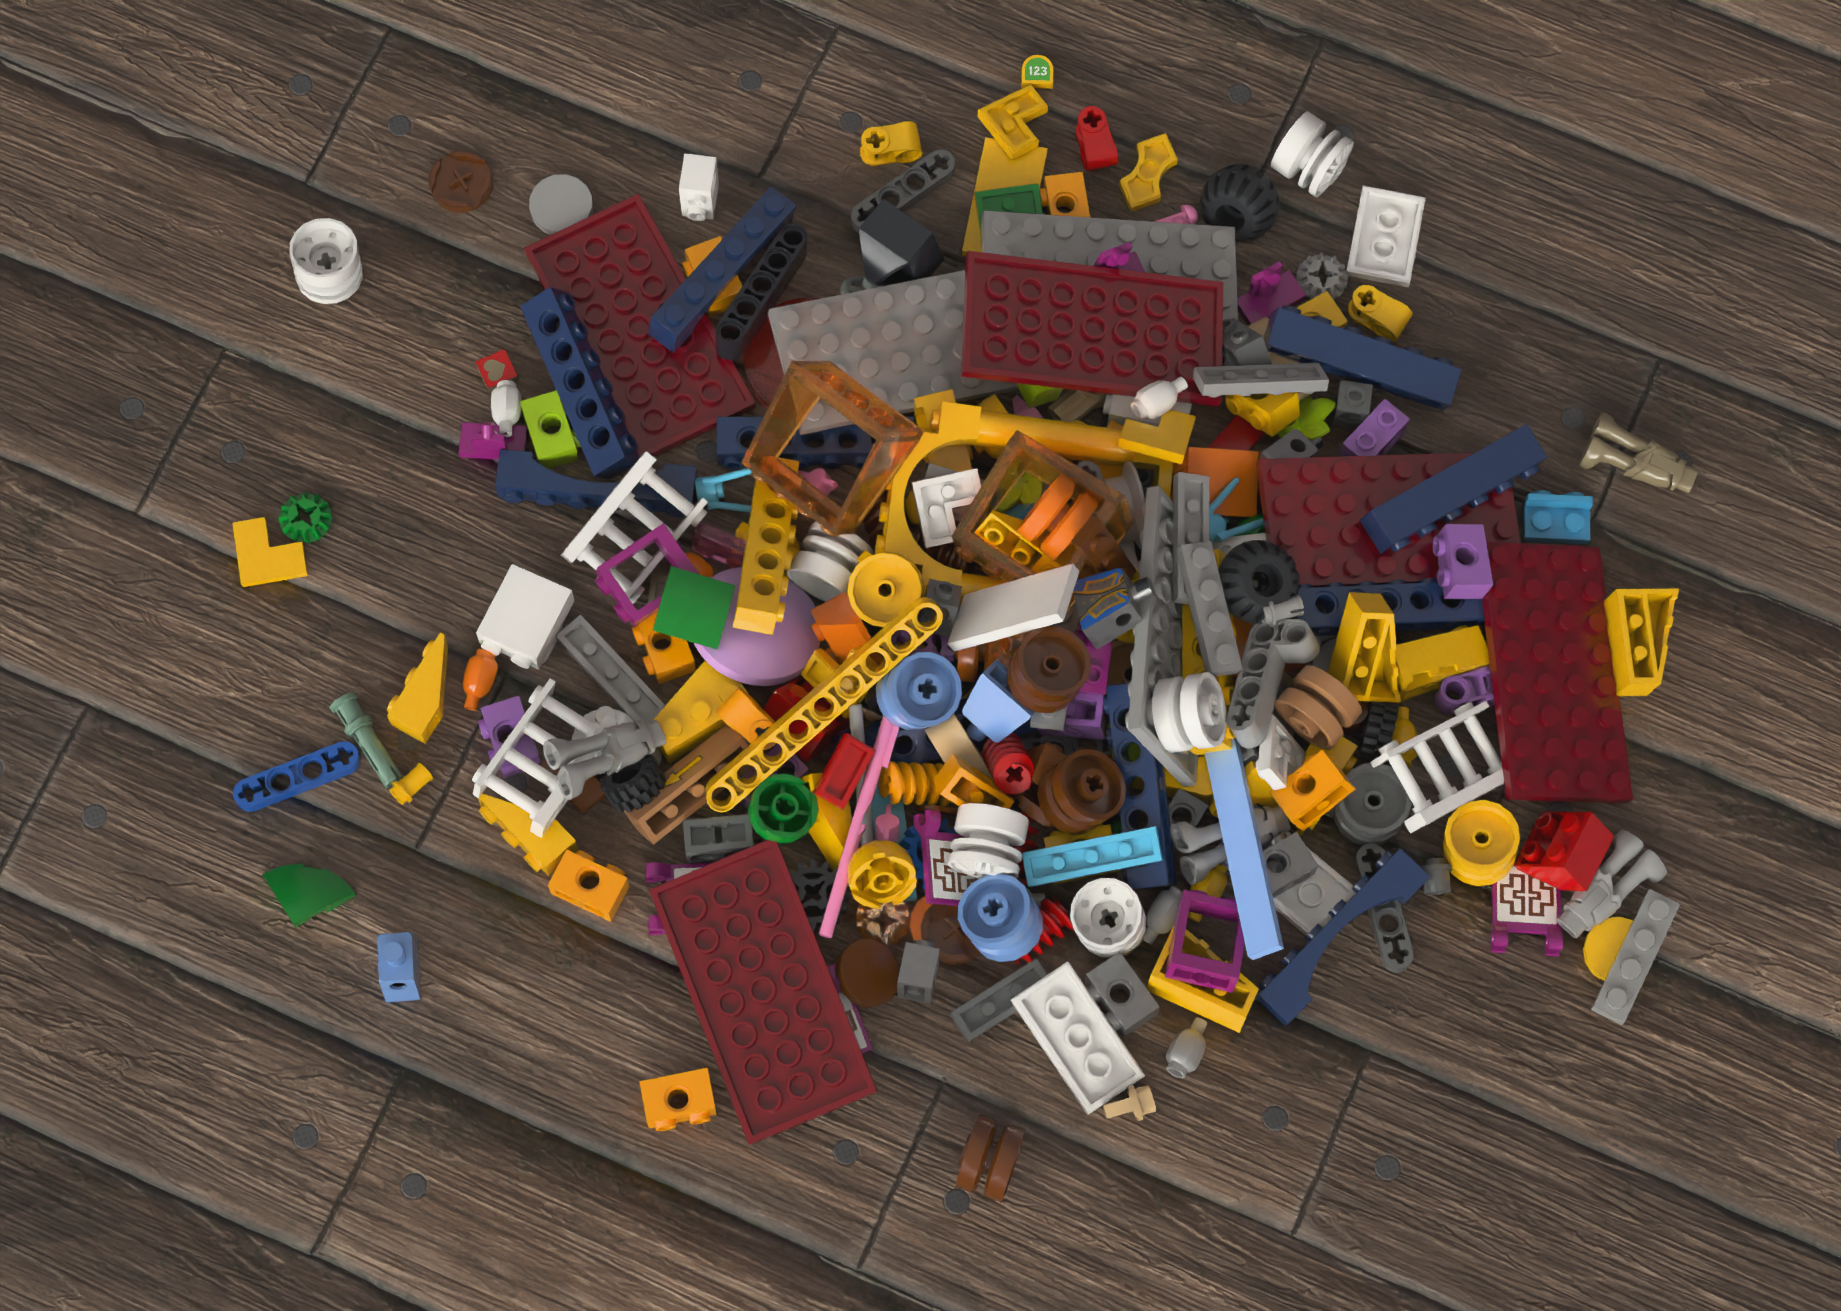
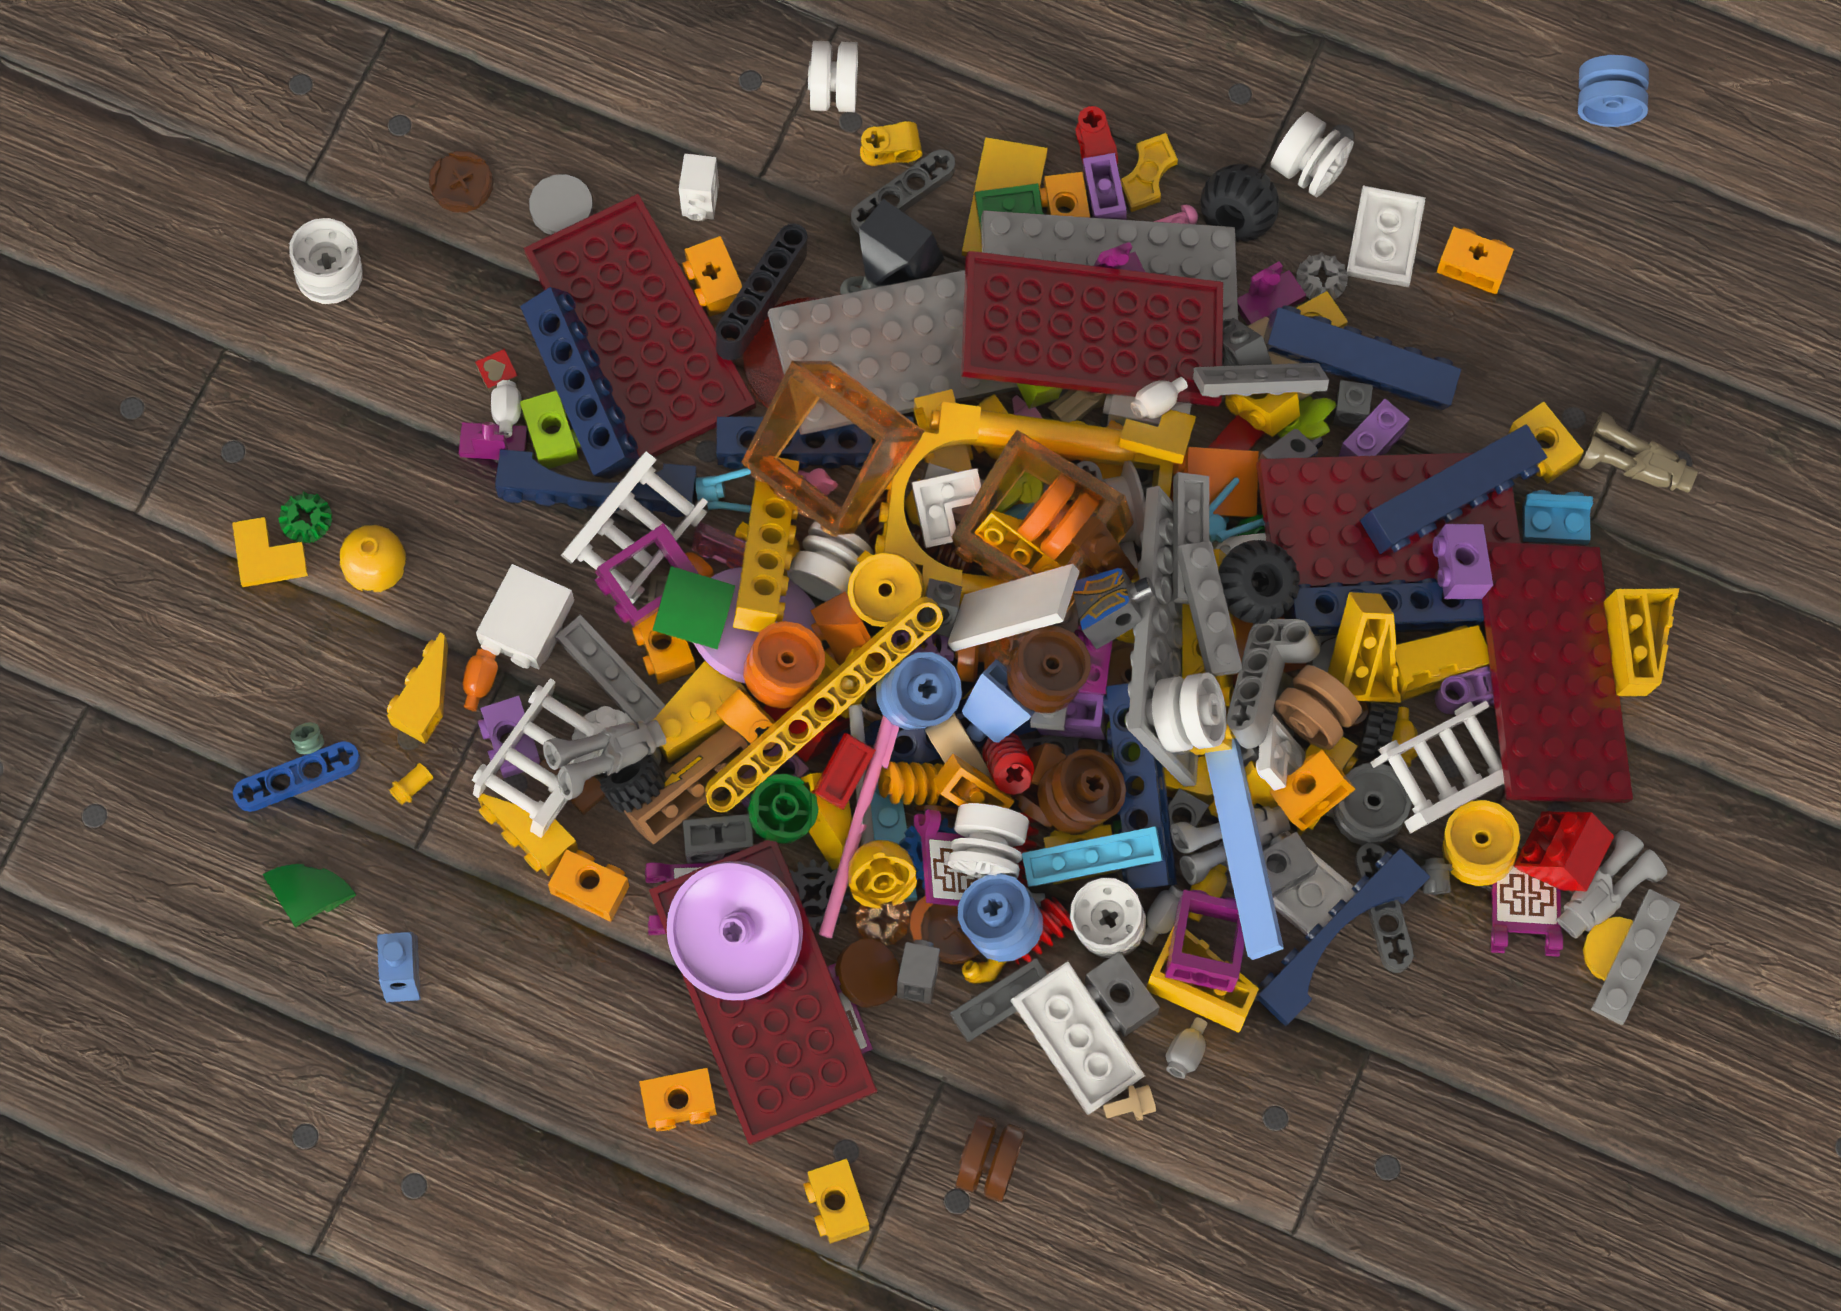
sand green pin [329,692,403,789] -> none
dark blue arch [648,186,796,353] -> none
bright pink piece [875,804,899,843] -> none
yellow tile [977,84,1048,160] -> none
tile [1021,55,1053,89] -> none
light grey pin [1262,595,1304,625] -> none
yellow piece [1348,285,1413,342] -> none
none -> sand green bush [290,722,324,755]
none -> yellow cylinder [340,525,406,592]
none -> lavender dish [667,861,803,1000]
none -> orange wheel [743,621,825,709]
none -> yellow brick [803,1159,869,1244]
none -> white wheel [808,41,858,112]
none -> yellow arm [962,959,1007,984]
none -> medium lavender brick [1083,153,1127,220]
none -> light orange brick [1436,227,1514,295]
none -> yellow brick [1508,402,1584,484]
none -> medium blue wheel [1578,55,1649,127]

